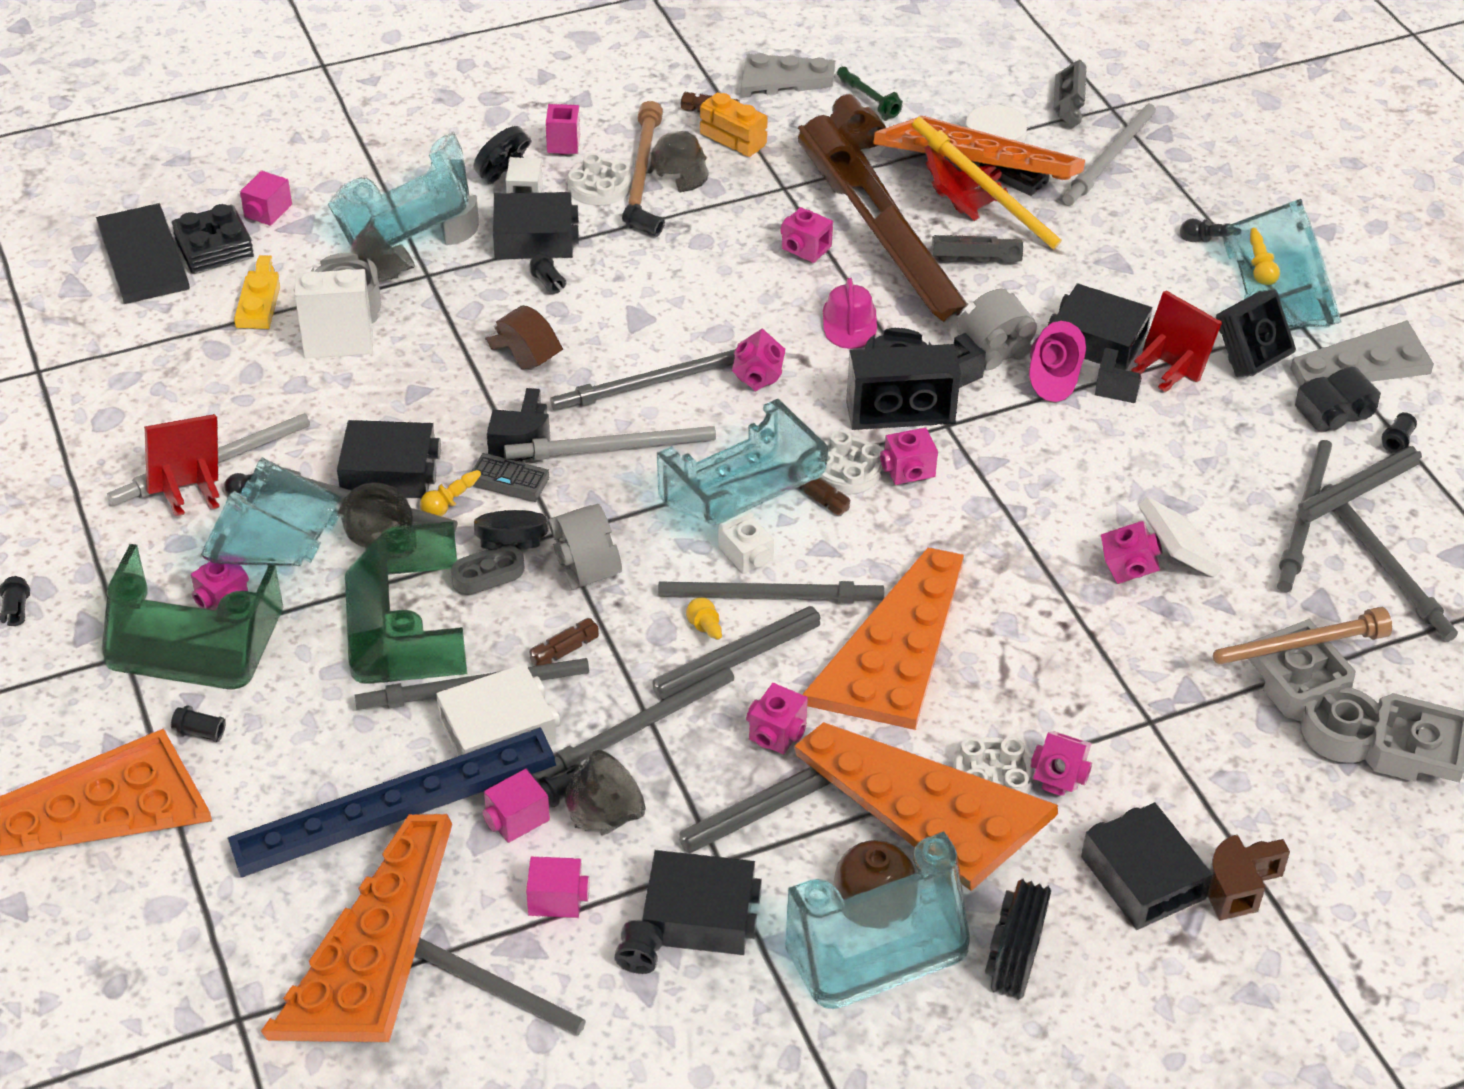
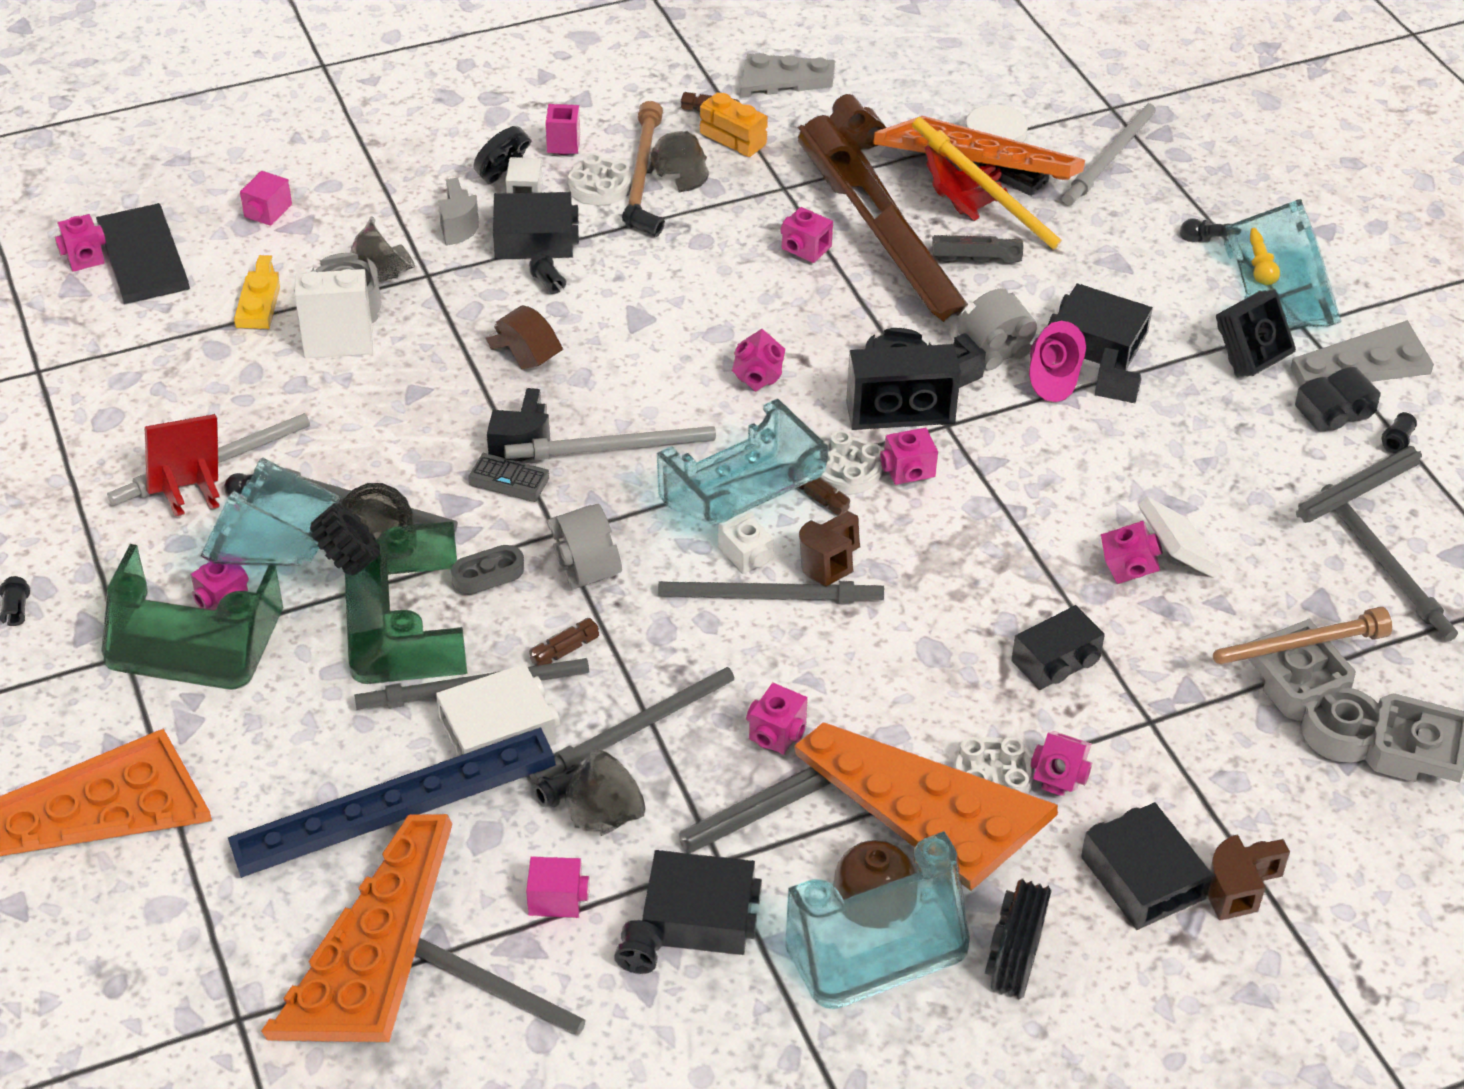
black brick [171,204,254,274] -> none
black pin [171,705,226,742] -> none
clear light blue windscreen [328,131,470,256] -> none
black brick [337,420,441,498] -> none
yellow bar [420,470,481,516] -> none
black tile [474,510,548,549] -> none
dark pink brick [483,769,550,843] -> none
dark grey bar [550,349,735,410] -> none
dark grey axle [652,606,821,700] -> none
yellow bar [686,597,722,640] -> none
orange wing [802,547,964,730] -> none
dark pink piece [823,278,877,349] -> none
dark green piece [837,66,903,120] -> none
dark grey hinge [1053,59,1087,129] -> none
red plate [1131,290,1222,392] -> none
dark grey bar [1277,440,1332,592] -> none
none -> dark pink brick [55,214,106,272]
none -> black tyre [310,503,381,576]
none -> reddish brown brick [799,511,860,586]
none -> black brick [1011,605,1105,690]

